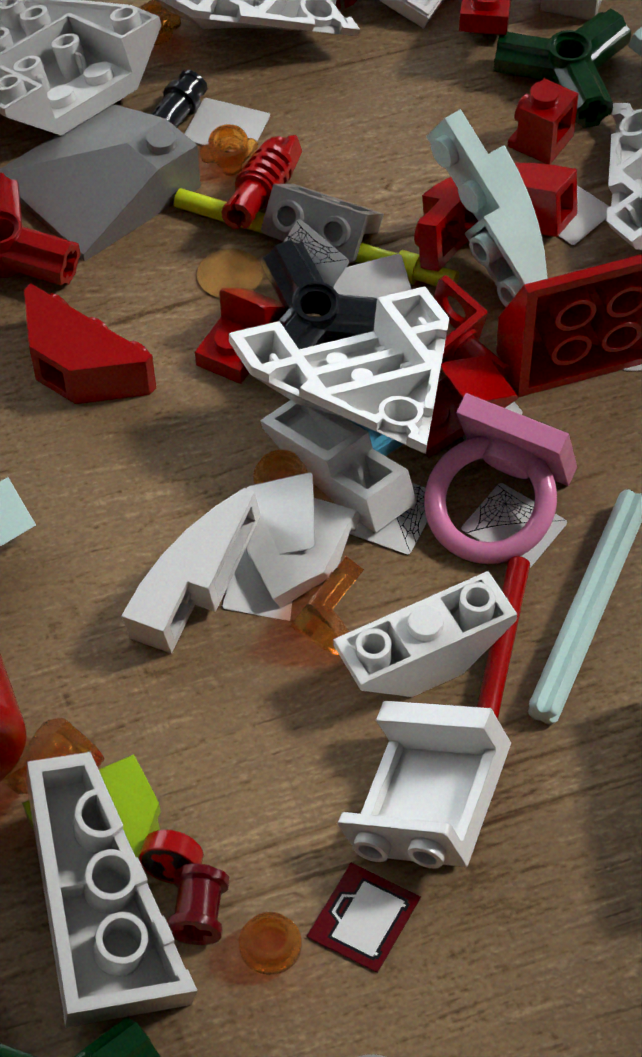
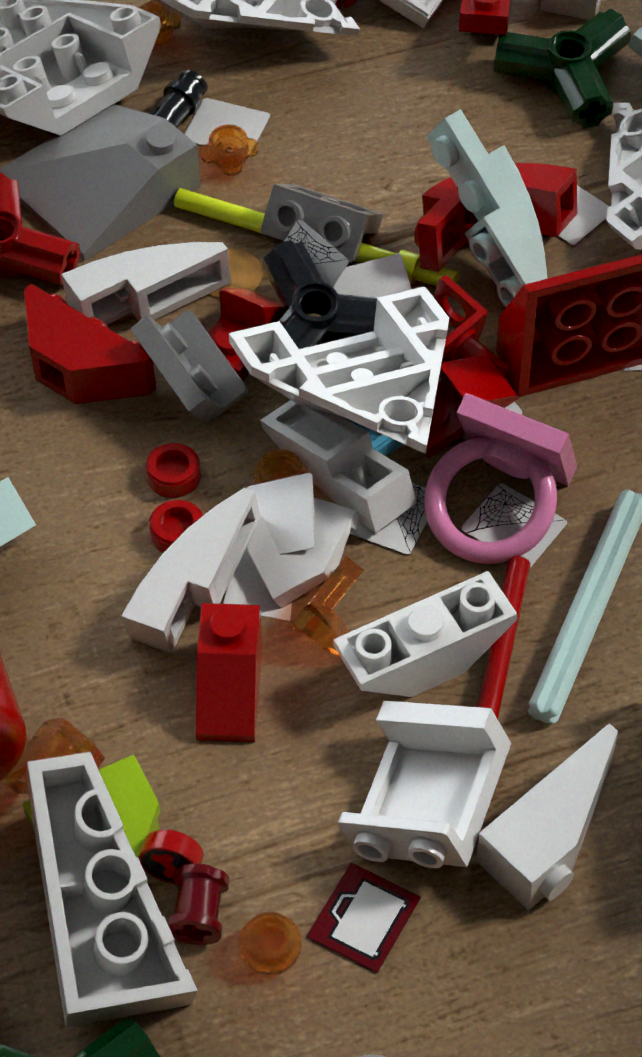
red hinge [221,135,302,229] -> none
red brick [507,78,578,164] -> none
none -> white slope [61,242,231,325]
none -> light grey bracket [130,310,248,424]
none -> red tile [145,443,201,498]
none -> red tile [149,500,203,553]
none -> red slope [196,603,263,742]
none -> white slope [476,723,618,911]

